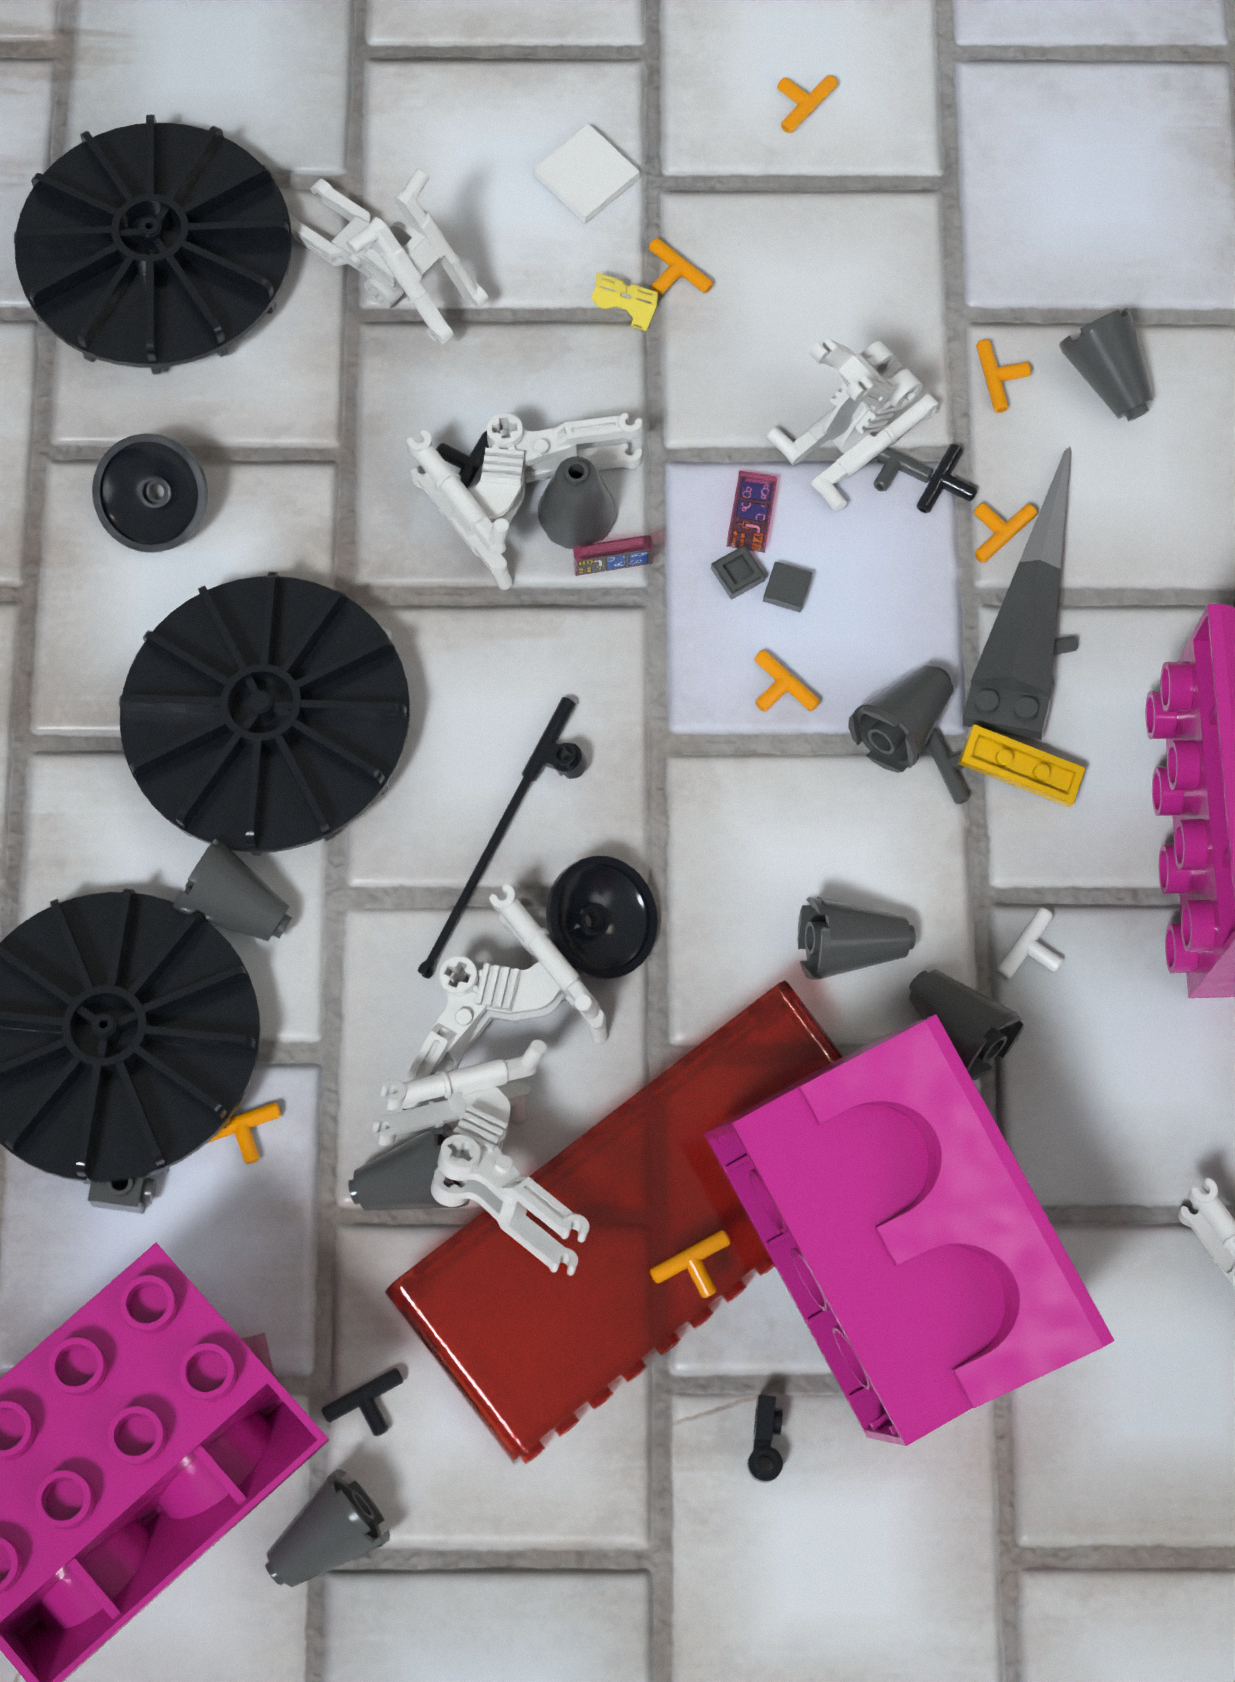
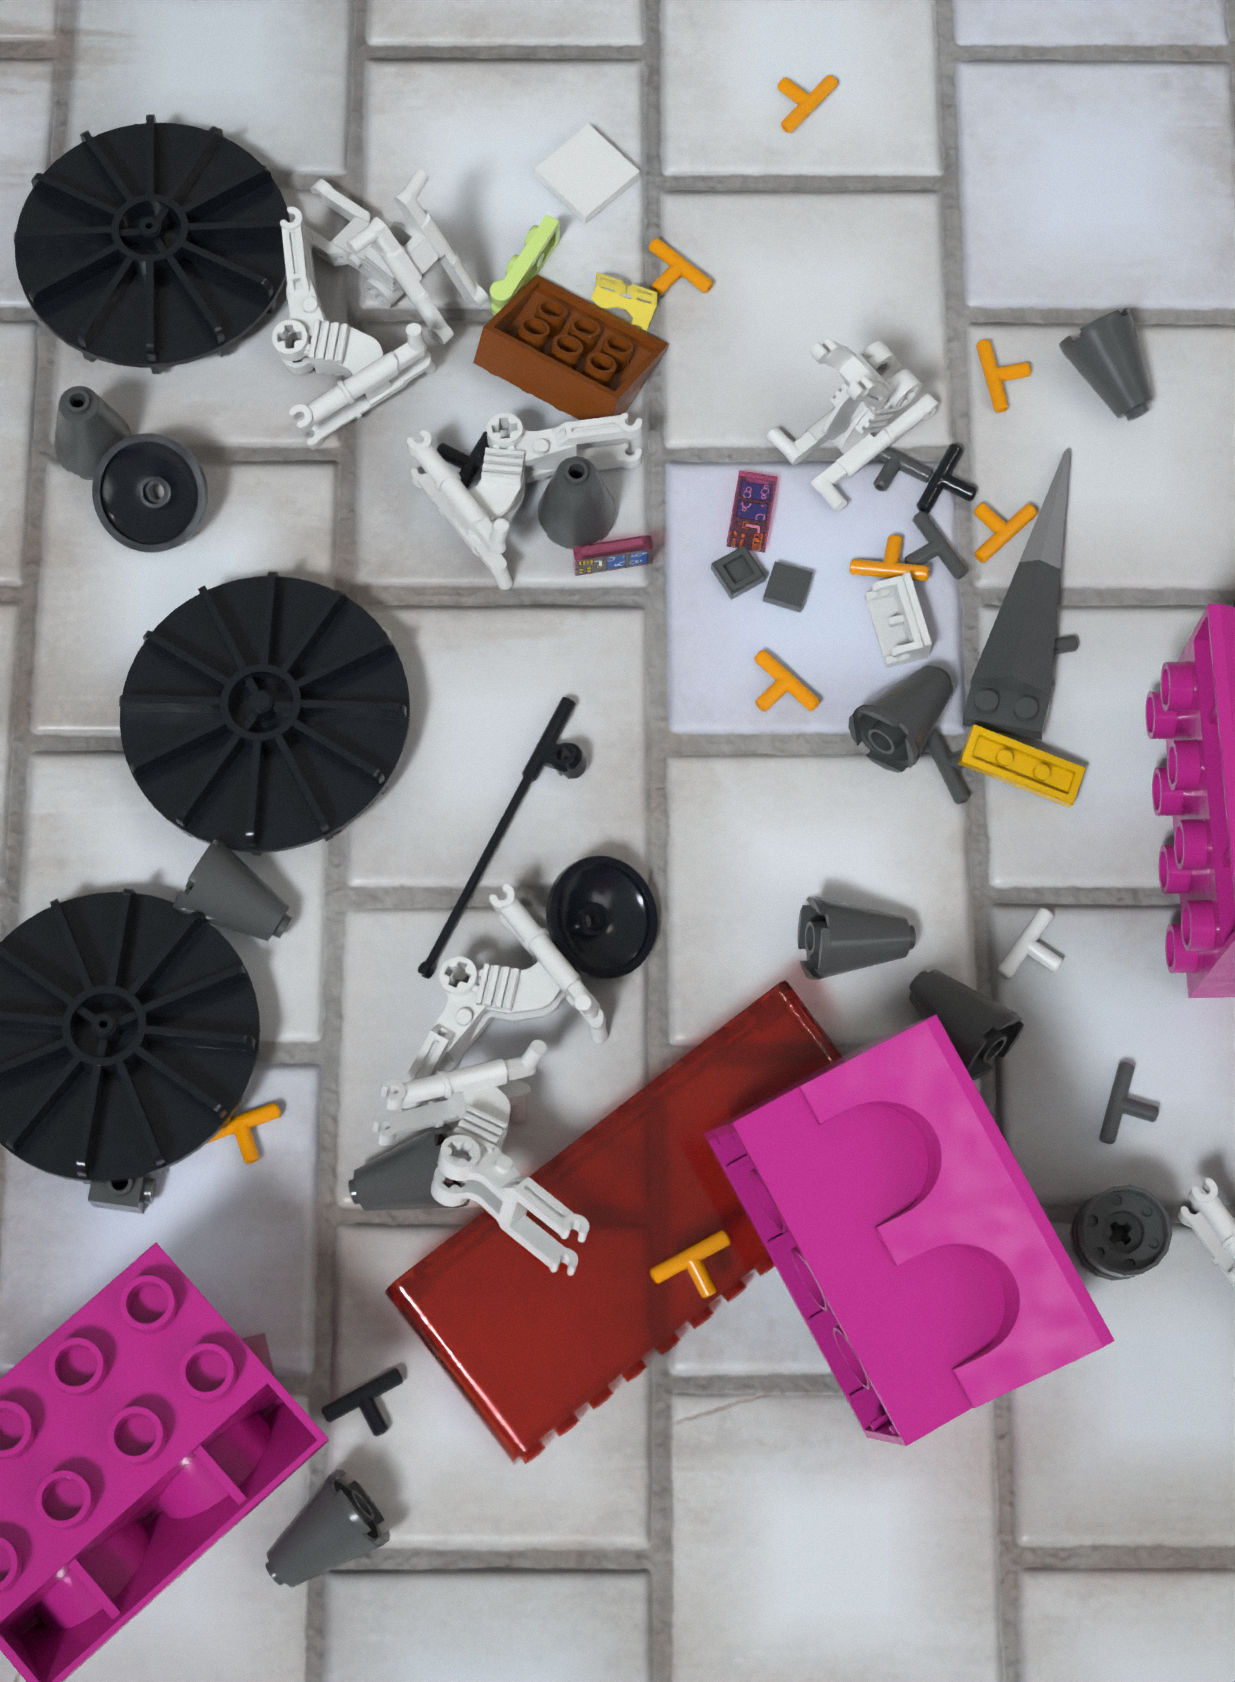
black plate [747,1395,783,1483] -> none
none -> dark grey cone [54,386,132,480]
none -> white piece [272,206,437,450]
none -> dark orange slope [473,275,668,420]
none -> yellowish green plate [490,214,560,316]
none -> light orange piece [850,534,930,581]
none -> white hinge [865,572,932,668]
none -> dark grey piece [904,511,968,579]
none -> dark grey wheel [1070,1185,1172,1281]
none -> dark grey piece [1099,1062,1159,1144]

